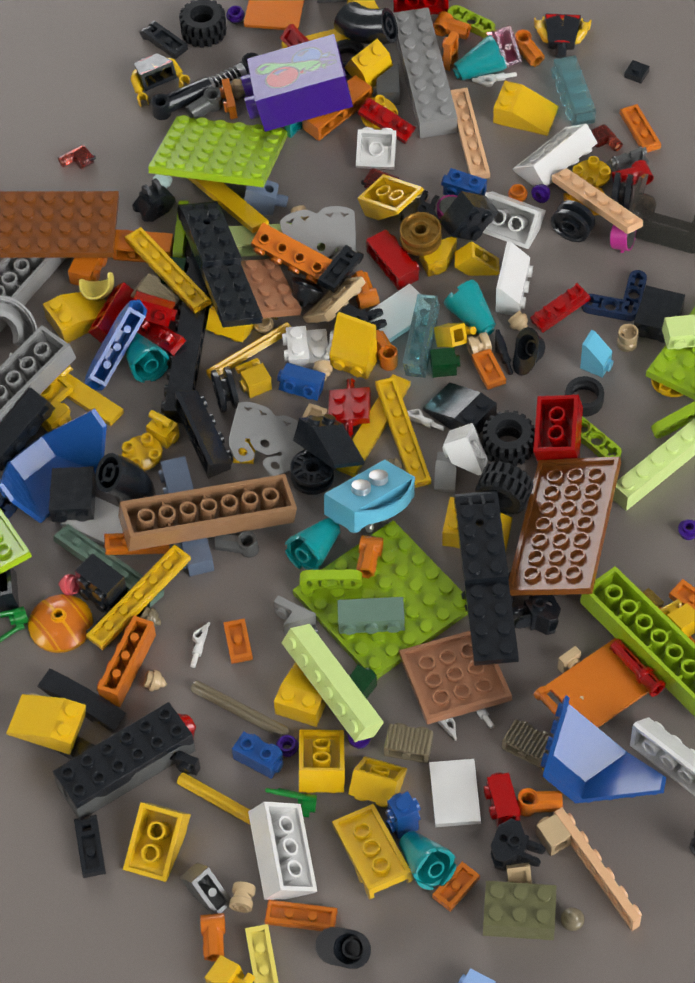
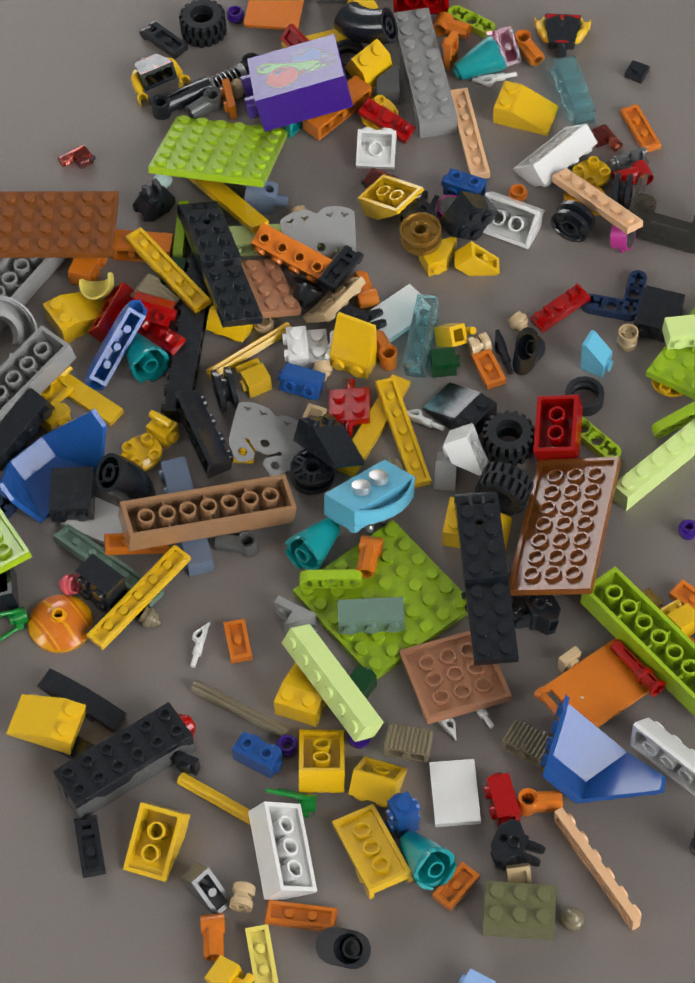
orange brick [97,615,156,707] -> none
tan plate [143,670,167,692] -> none
red brick [366,229,420,290] -> none
teal cone [443,280,496,336] -> none
white slope [496,241,533,315] -> none
dark purple plate [531,184,550,203] -> none
tan brick [536,814,571,856] -> none

